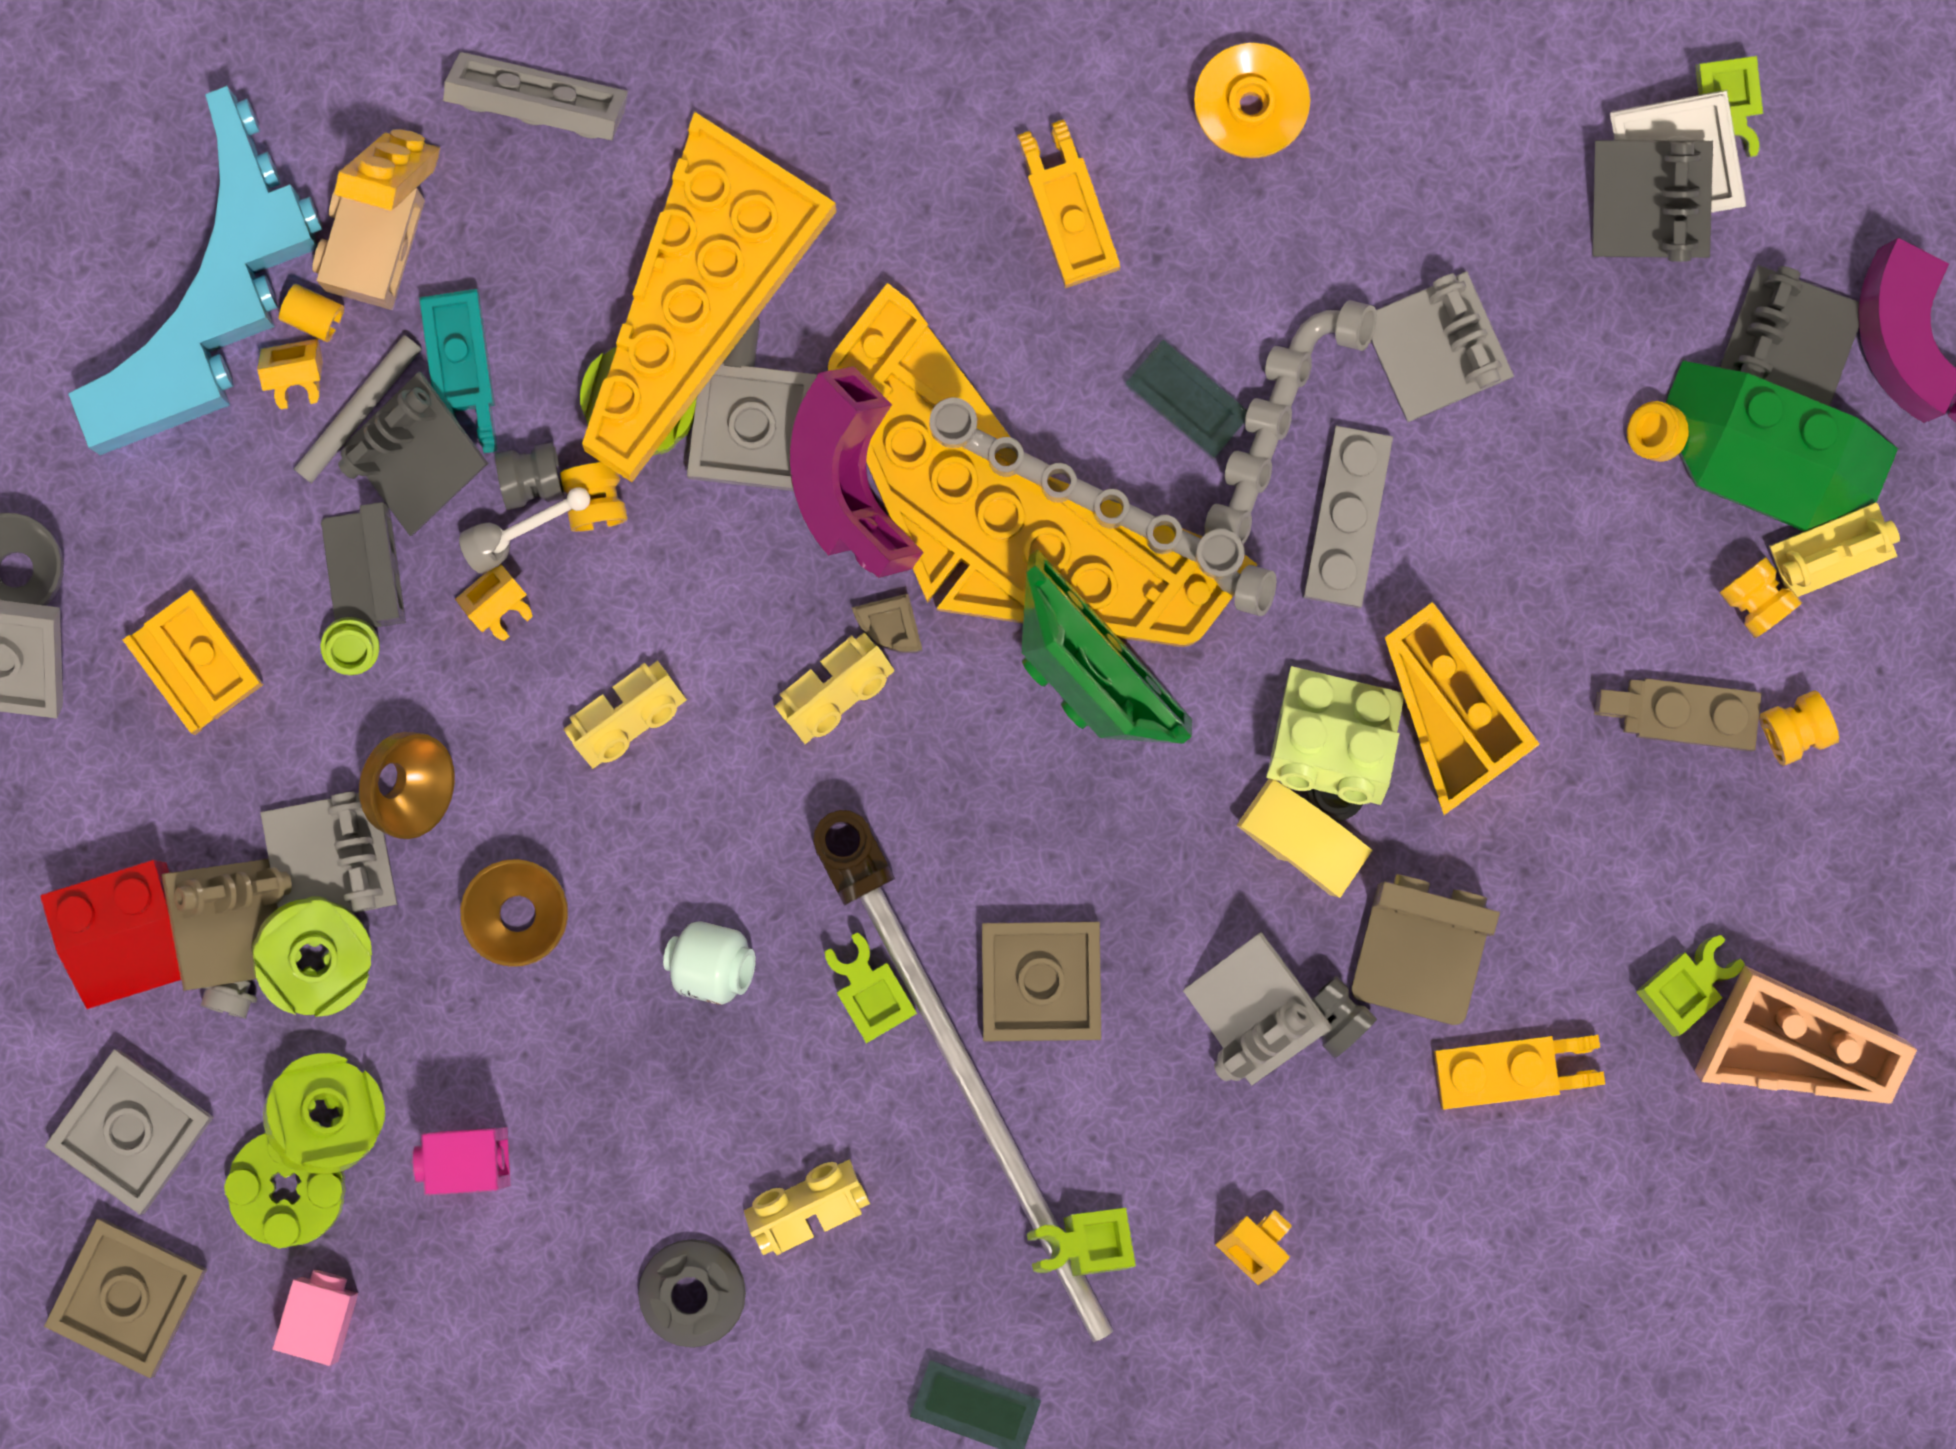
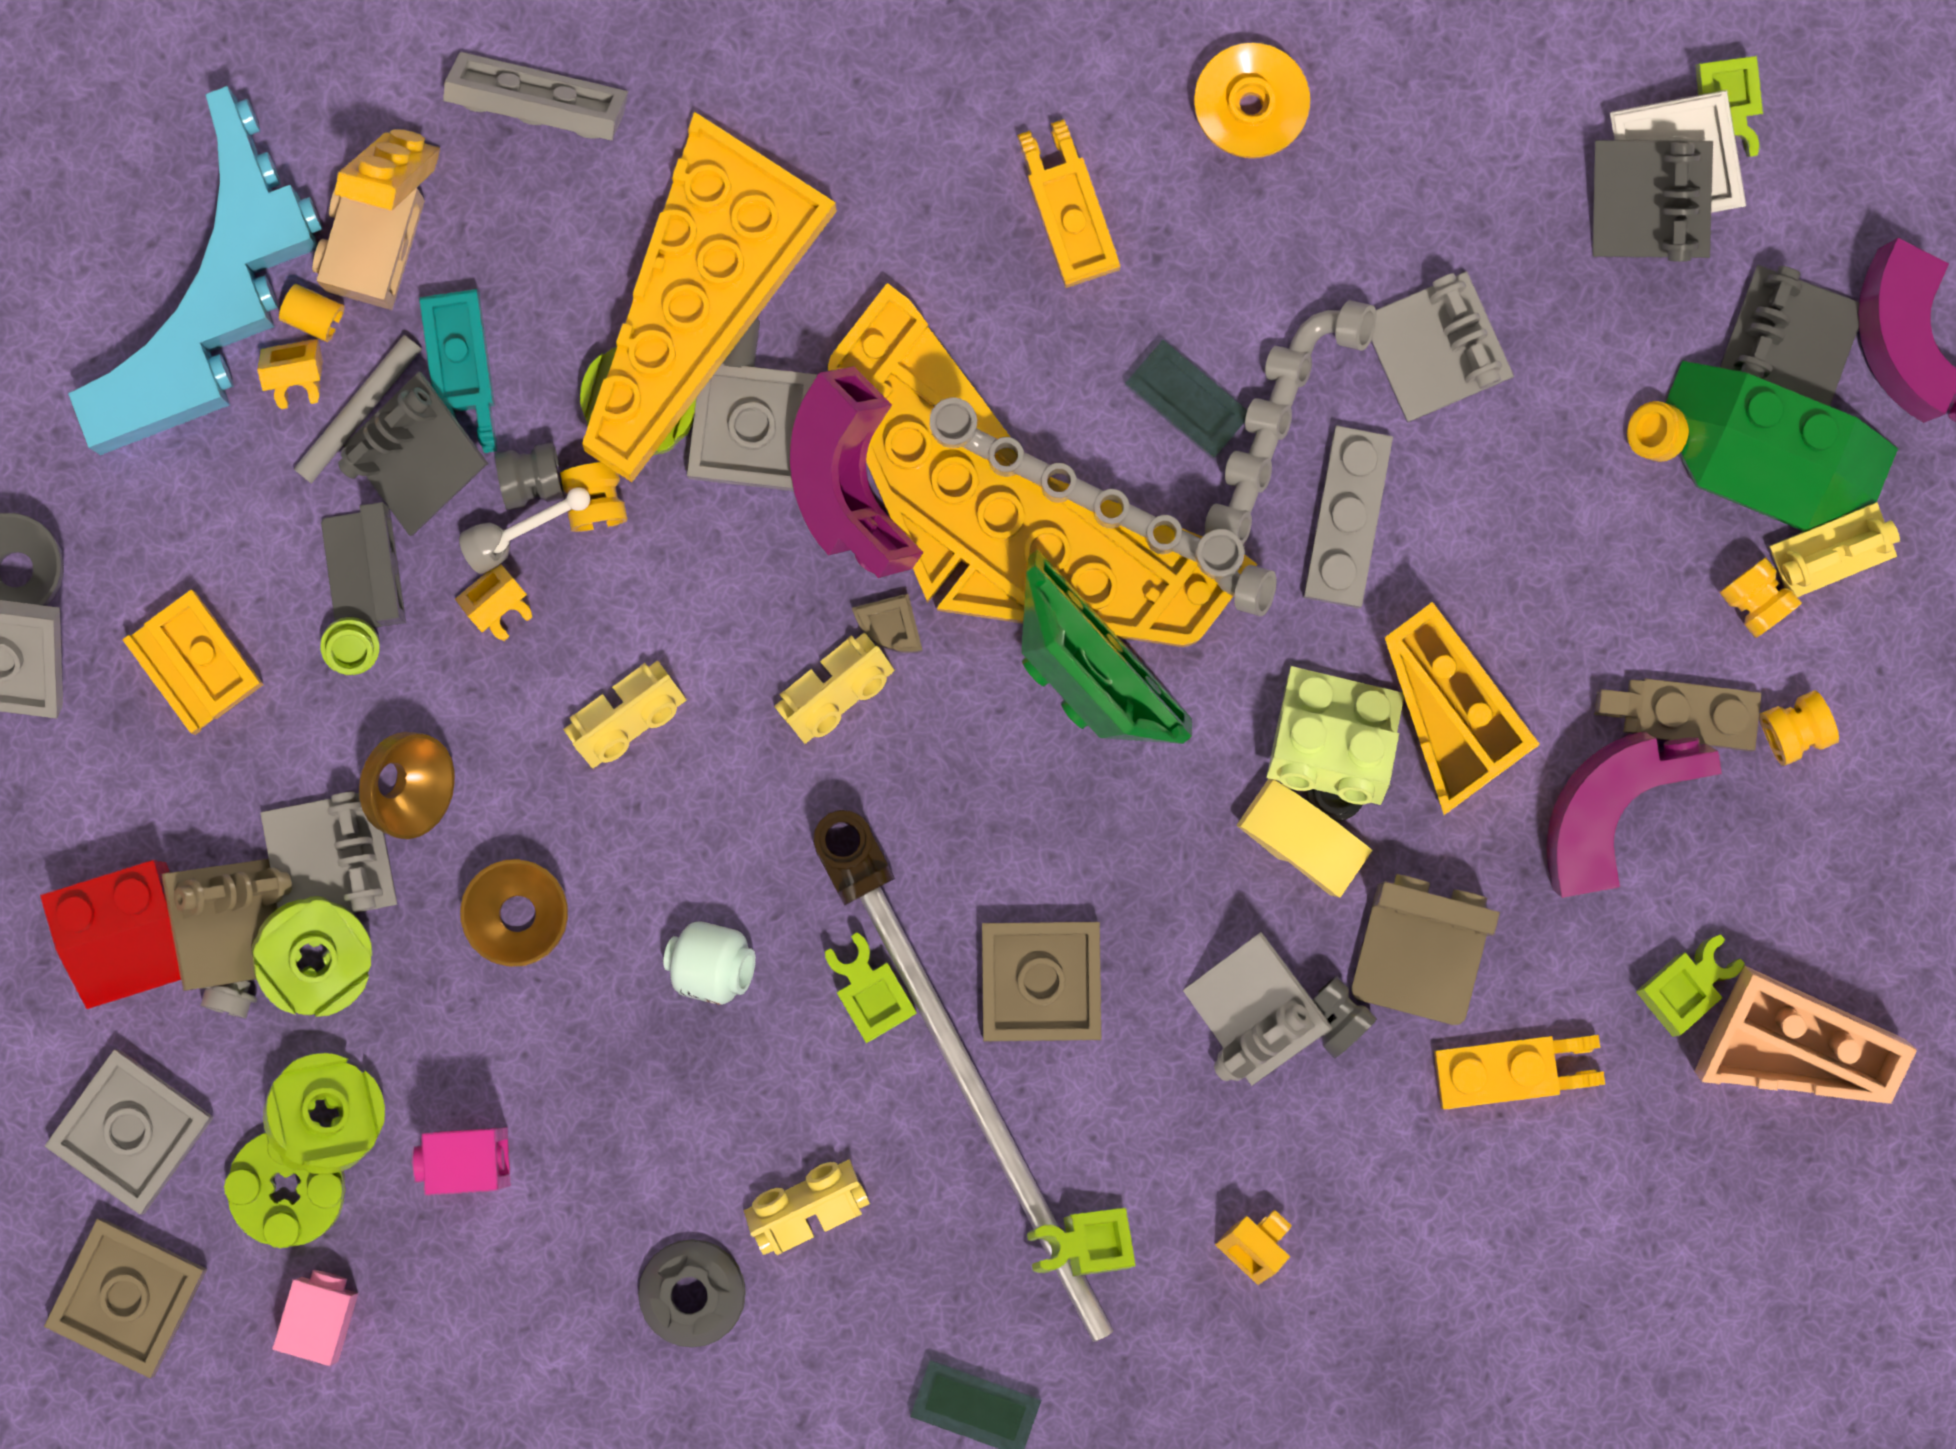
none -> magenta arch [1546,731,1722,898]

